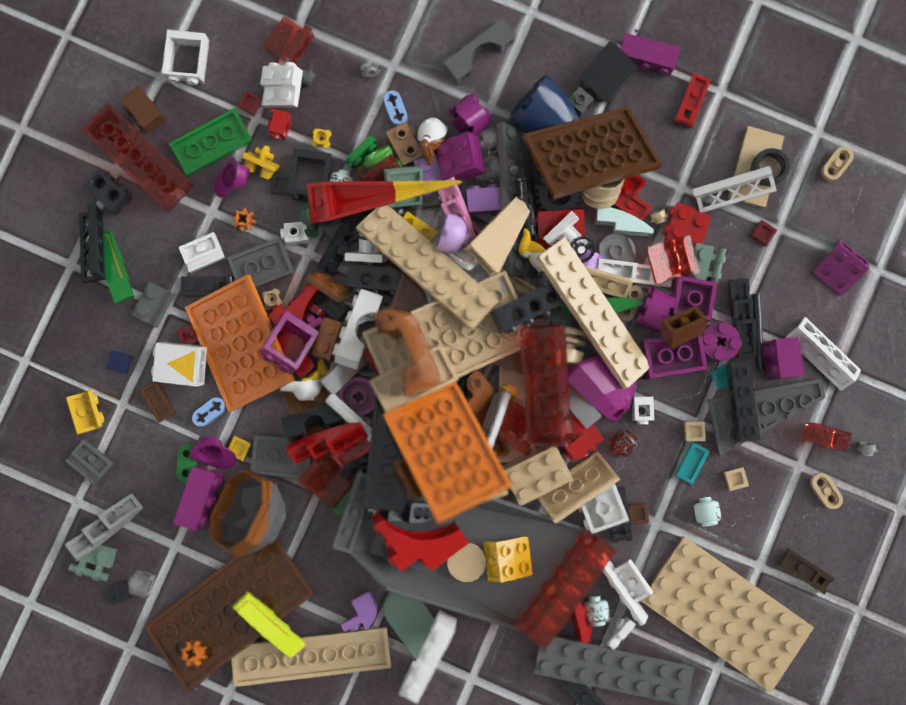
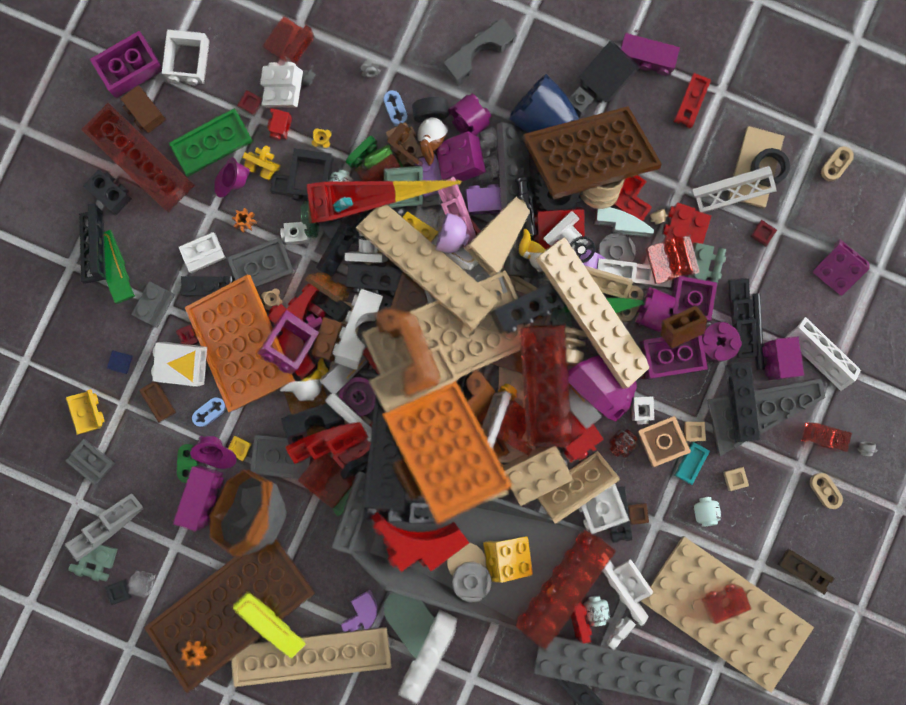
teal tile [709,364,728,390] -> none
none -> magenta brick [90,31,162,98]
none -> teal tile [333,197,353,213]
none -> reddish brown bracket [387,122,423,166]
none -> black tyre [412,97,449,123]
none -> light grey tile [452,562,491,602]
none -> light nougat brick [637,416,690,468]
none -> clear red brick [701,583,752,624]

